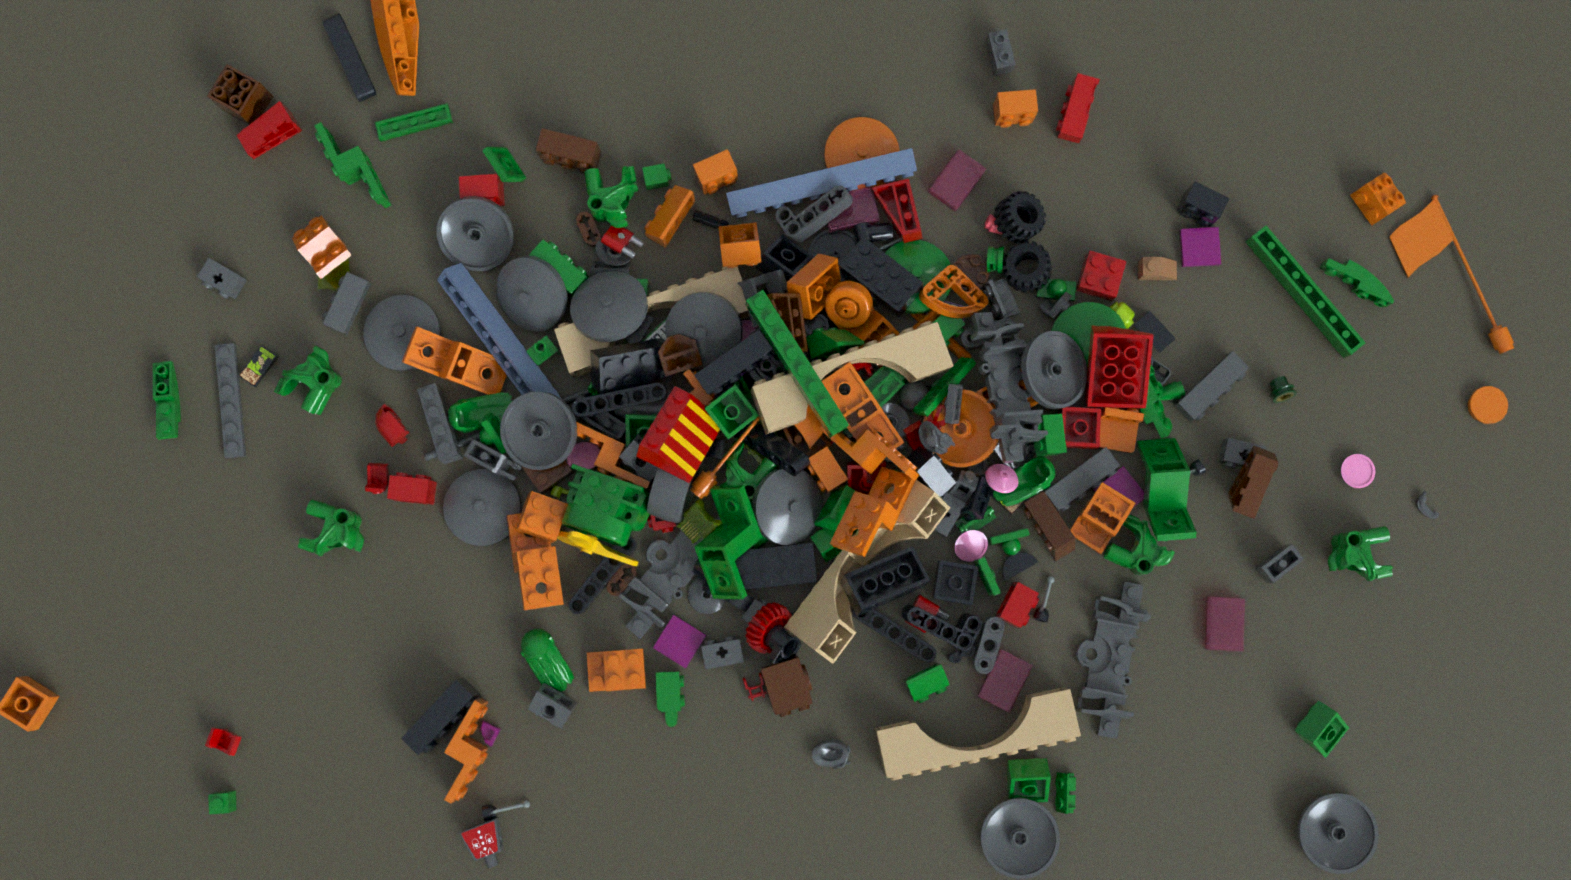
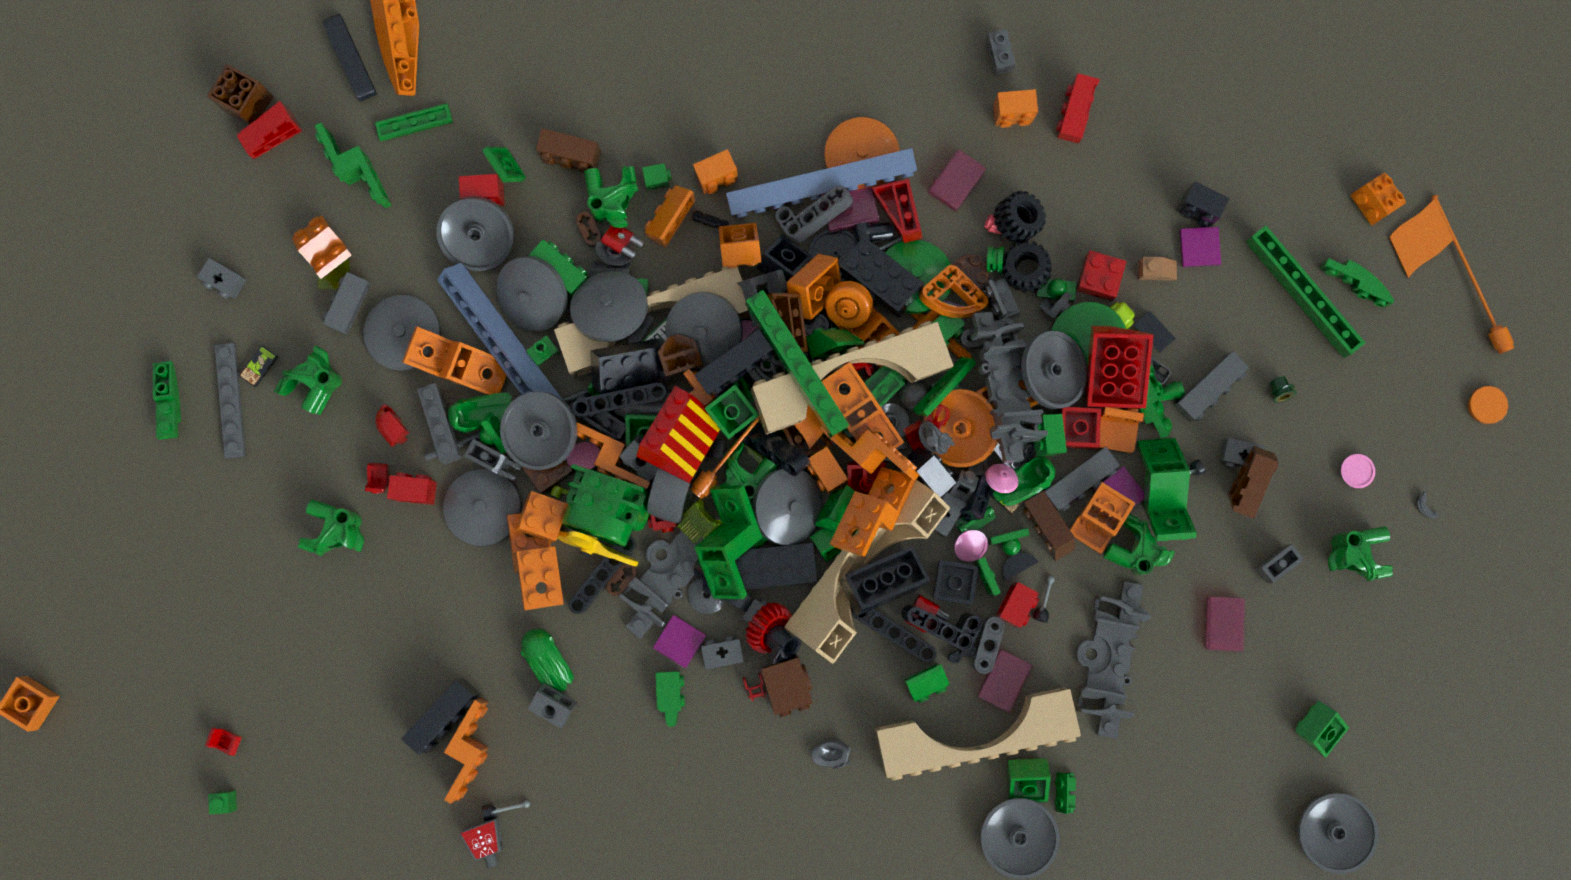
magenta tile [481,720,501,747] -> none
orange bracket [587,648,646,692] -> none
dark grey plate [945,384,963,424] -> none

